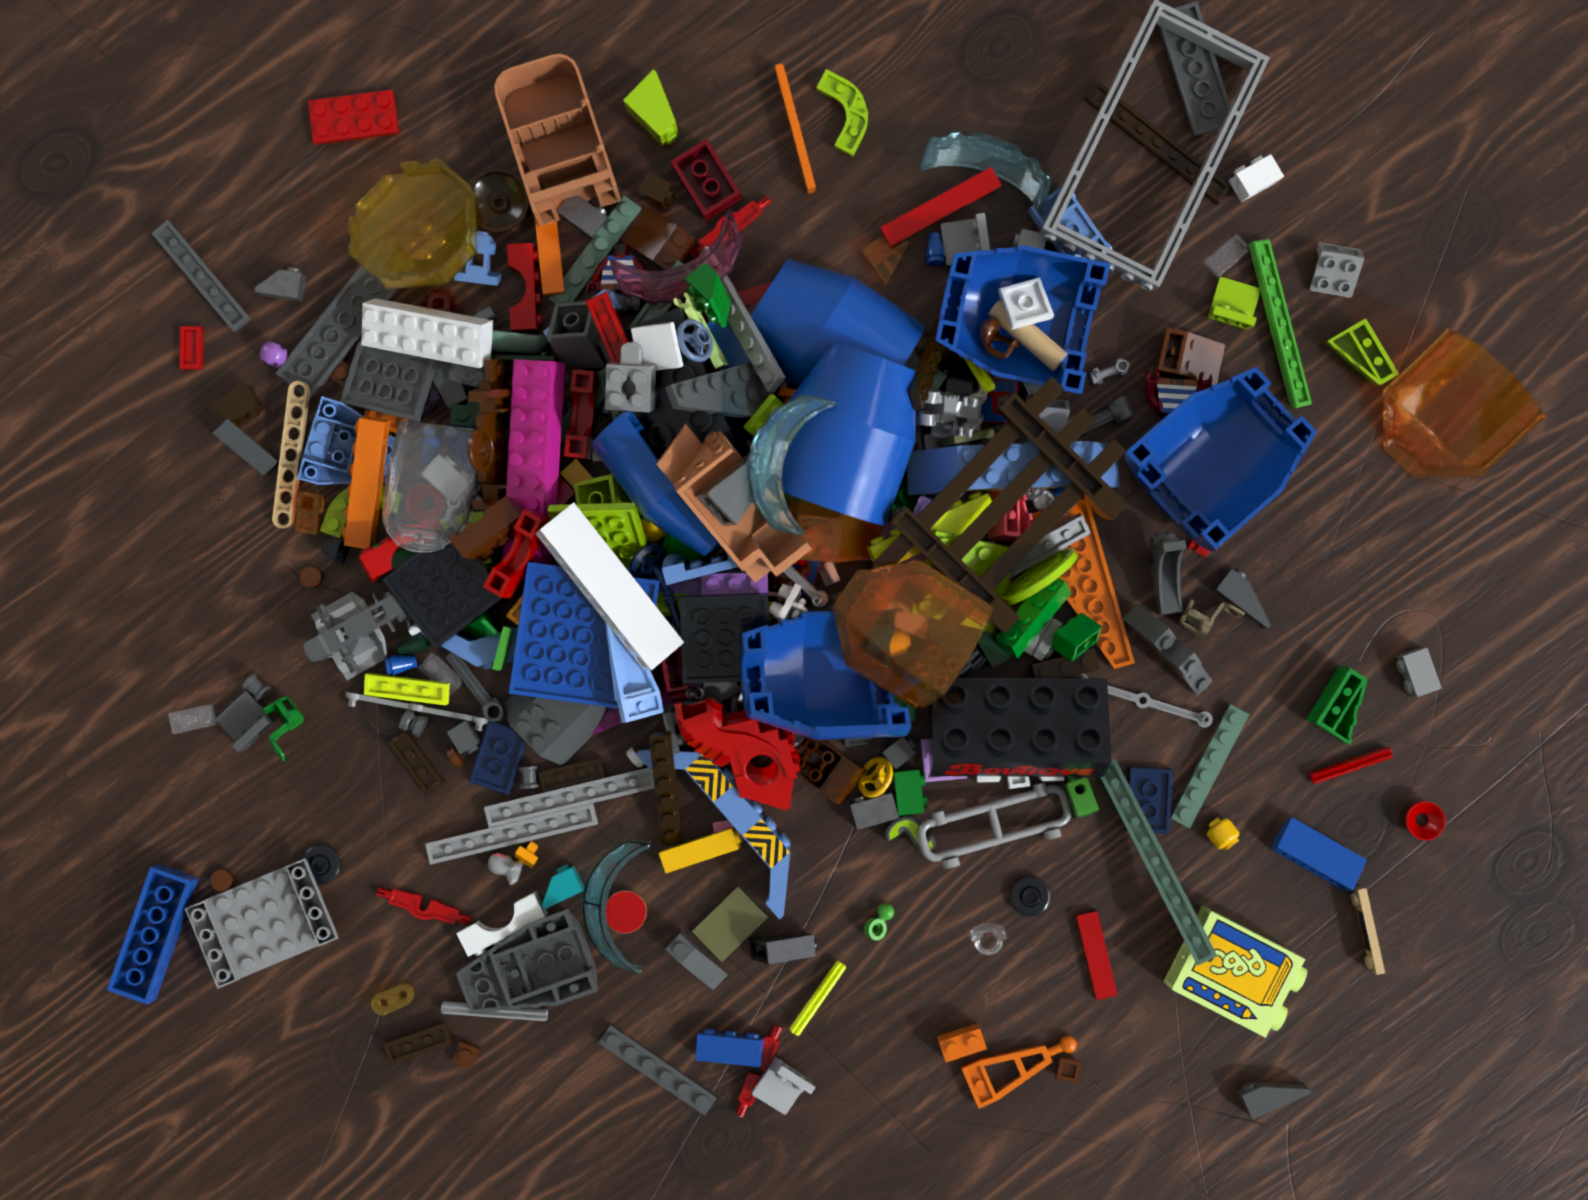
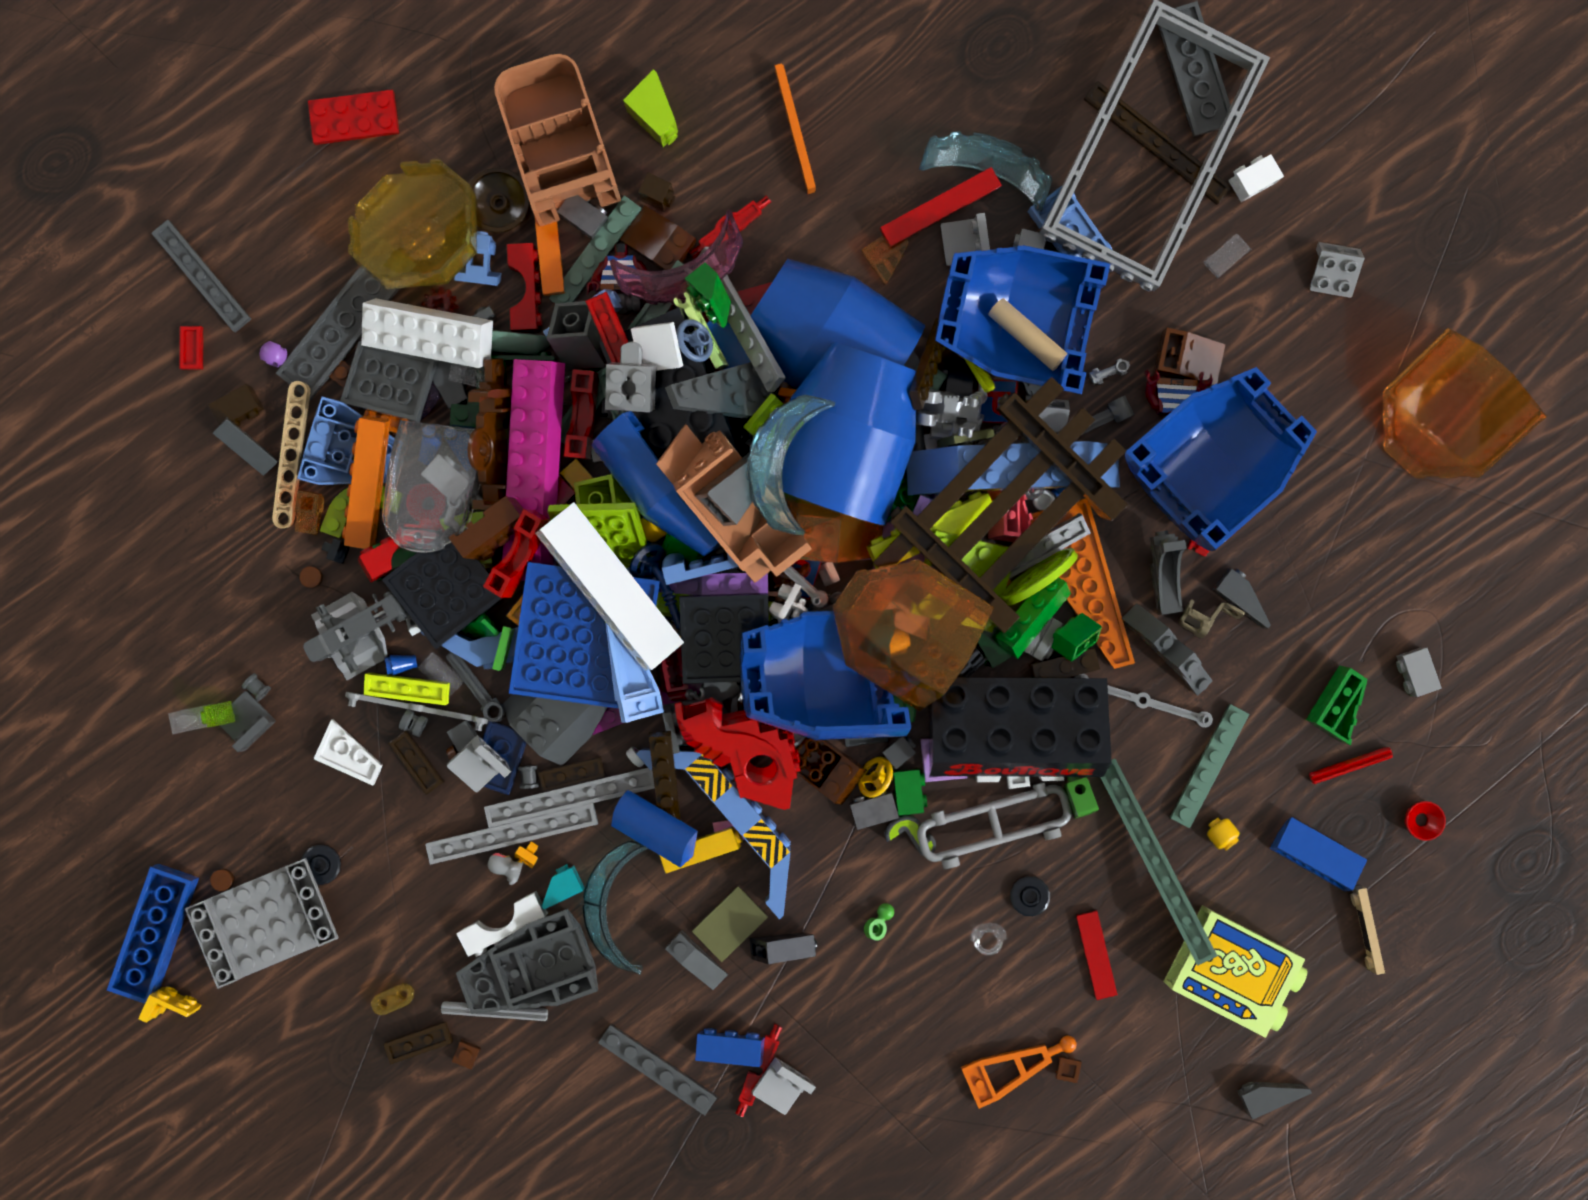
flat silver slope [254,268,307,302] -> none
green piece [263,697,304,762] -> none
red piece [376,887,471,926] -> none
clear green cone [397,632,431,655] -> none
red tile [604,890,647,933] -> none
dark red brick [670,139,742,222] -> none
neon yellow axle [790,960,846,1036] -> none
lime plate [816,69,868,157] -> none
blue cone [925,232,946,266] -> none
orange brick [937,1023,987,1062] -> none
reddish brown piece [979,318,1020,359] -> none
white tile [998,277,1054,330] -> none
dark blue tile [1125,766,1173,834] -> none
lime bracket [1207,277,1260,330] -> none
bright green tile [1248,239,1312,409] -> none
lime wedge [1324,318,1399,386] -> none
none -> yellow bracket [138,986,202,1022]
none -> clear neon green bracket [200,701,236,728]
none -> white wing [314,719,383,785]
none -> light grey bracket [447,735,511,792]
none -> blue brick [611,790,698,867]

